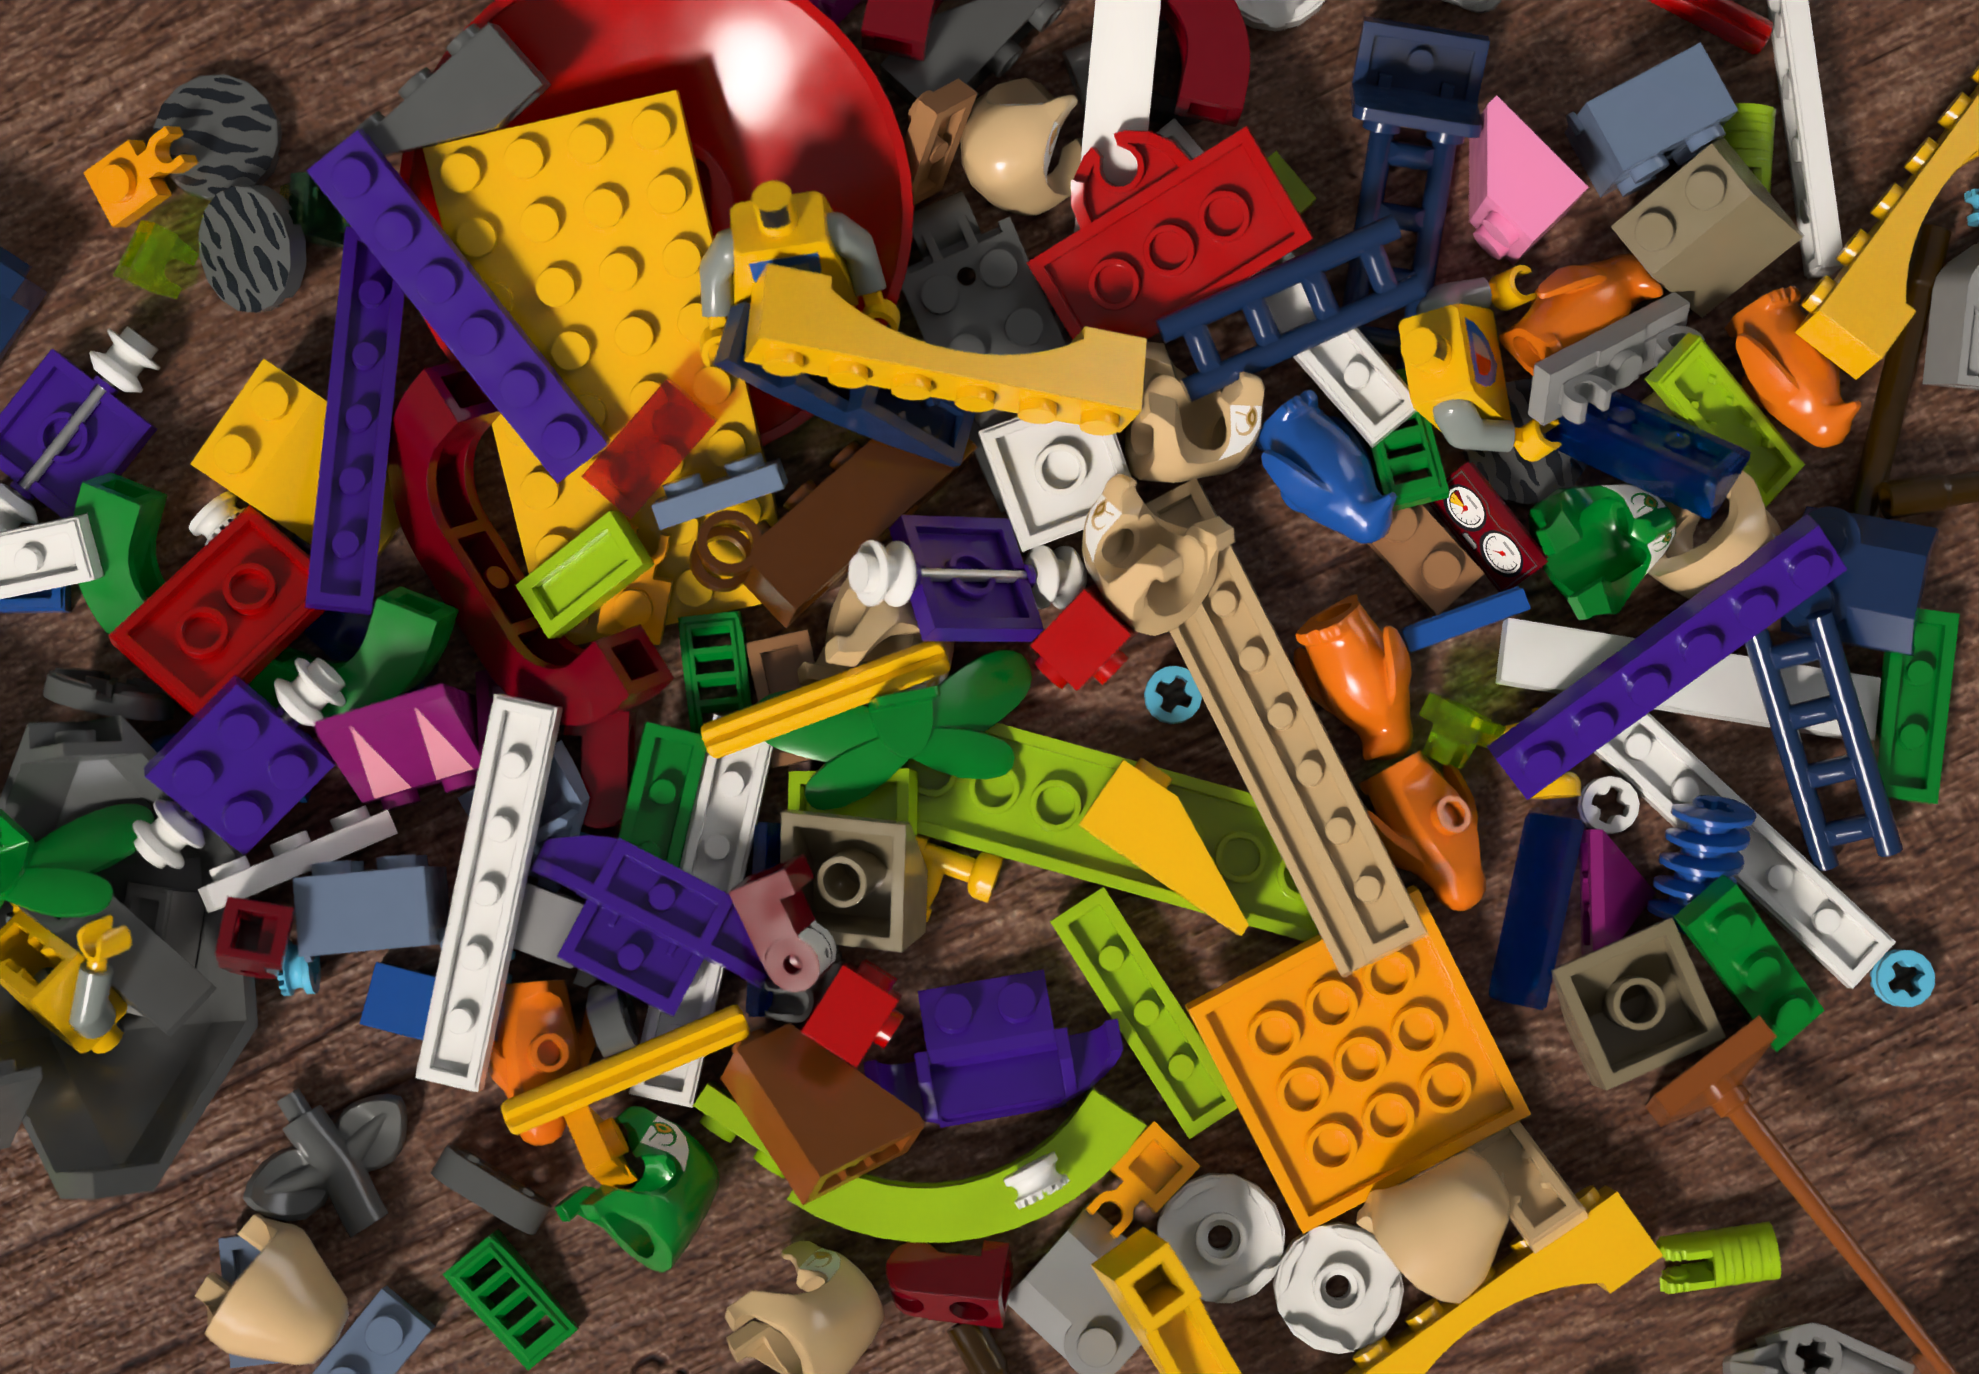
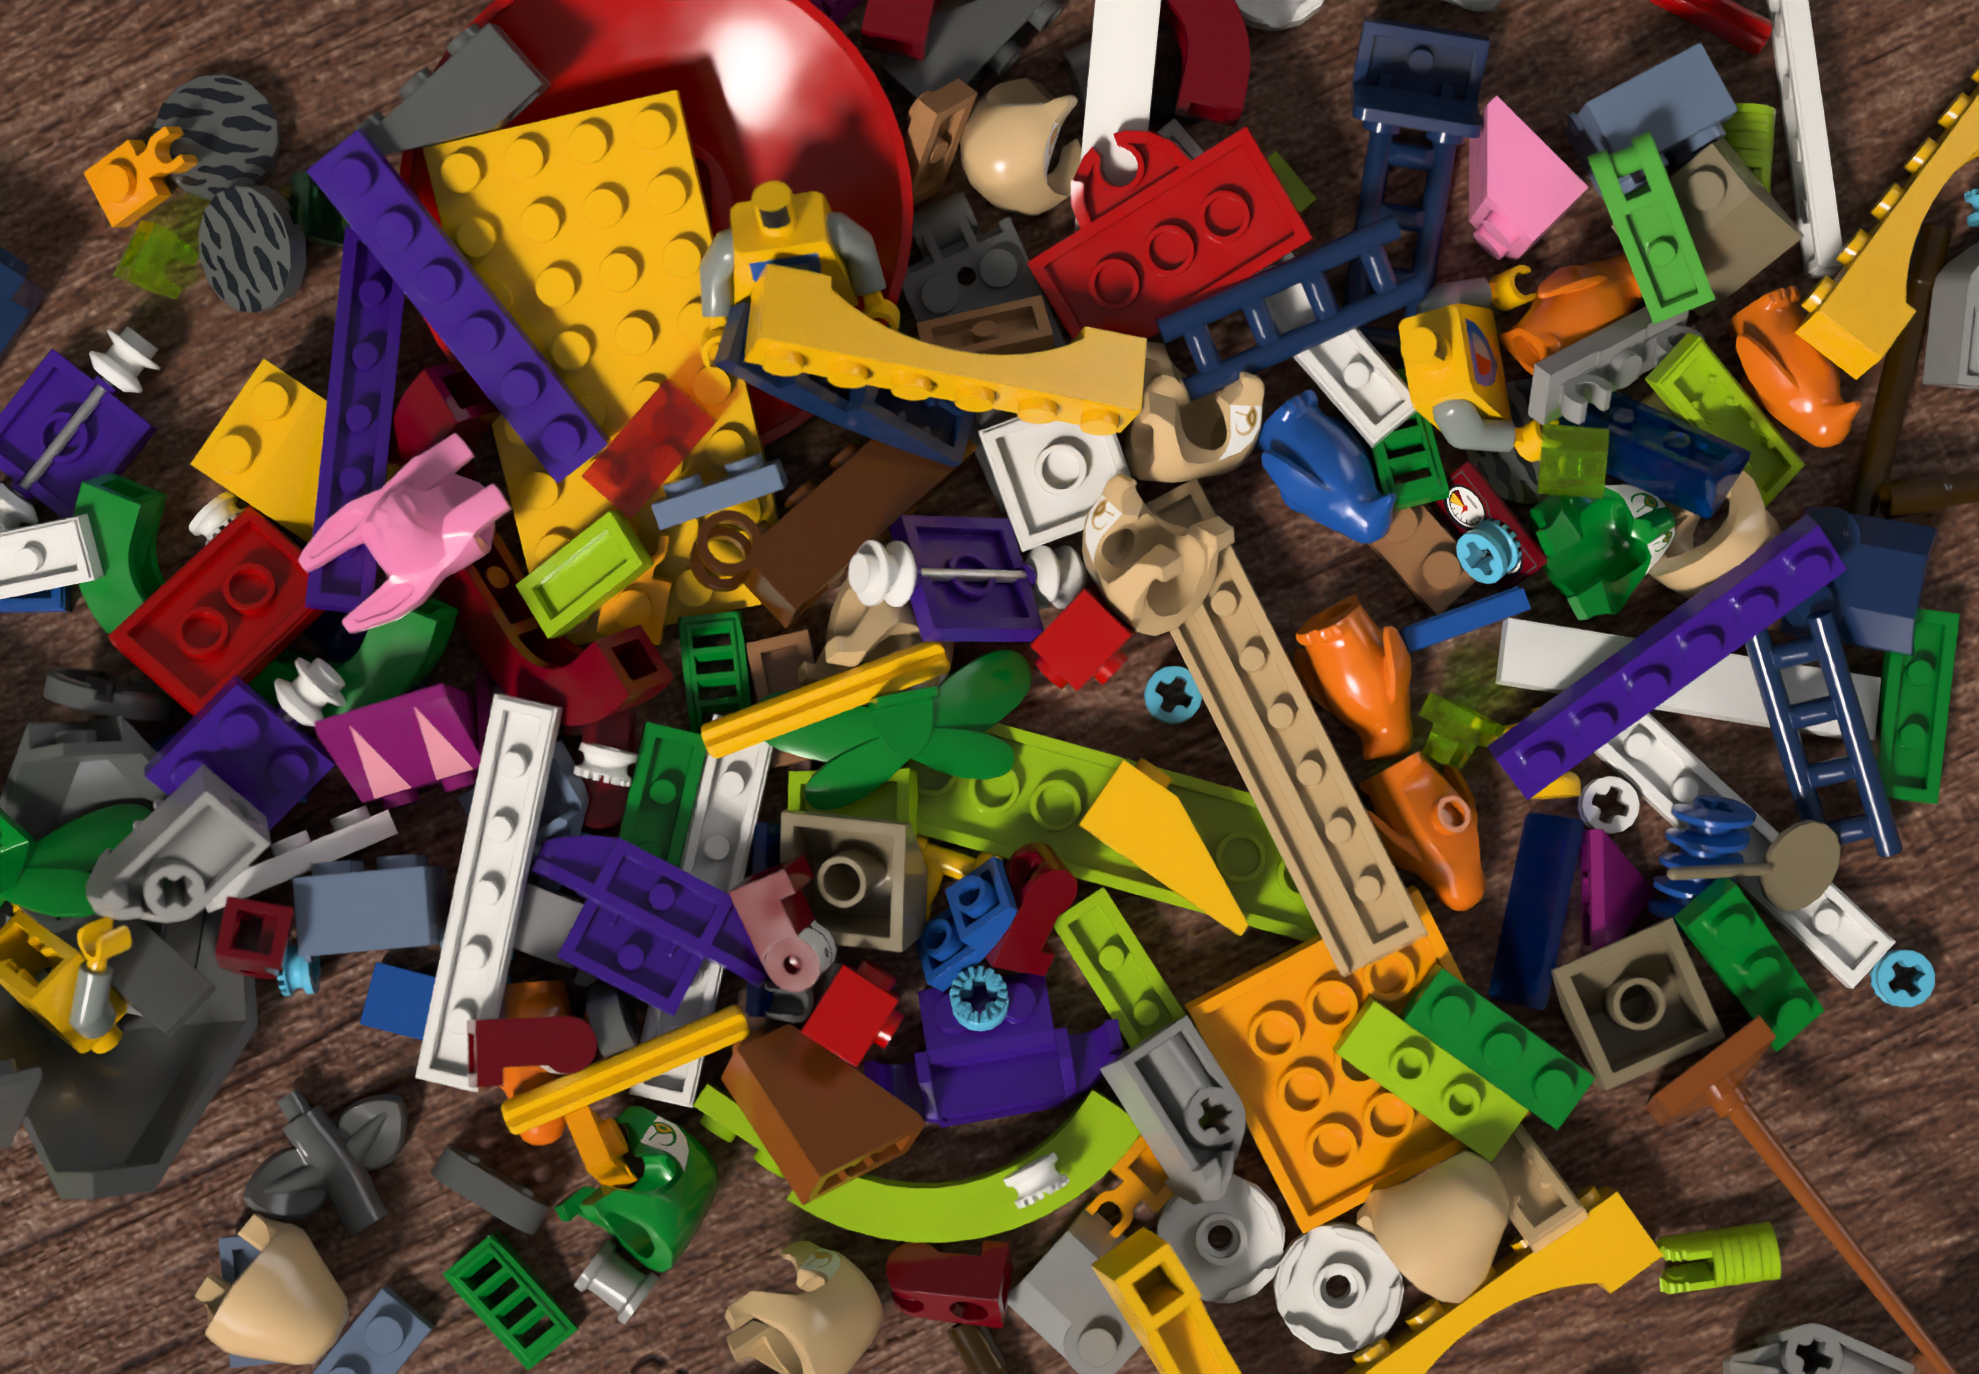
none -> light grey piece [86,764,271,923]
none -> bright pink piece [298,433,511,634]
none -> dark red leg [467,1016,597,1087]
none -> white bush [573,741,638,787]
none -> light grey bush [574,1239,660,1325]
none -> blue slope [915,856,1018,992]
none -> medium nougat plate [916,295,1056,355]
none -> medium azure bush [949,966,1010,1032]
none -> dark red leg [985,842,1078,976]
none -> light grey piece [1100,1015,1245,1205]
none -> lime plate [1332,996,1529,1162]
none -> green plate [1398,963,1596,1130]
none -> medium azure bush [1456,518,1522,584]
none -> clear neon green tile [1537,424,1609,498]
none -> bright green plate [1587,131,1716,324]
none -> dark tan piece [1667,820,1841,911]

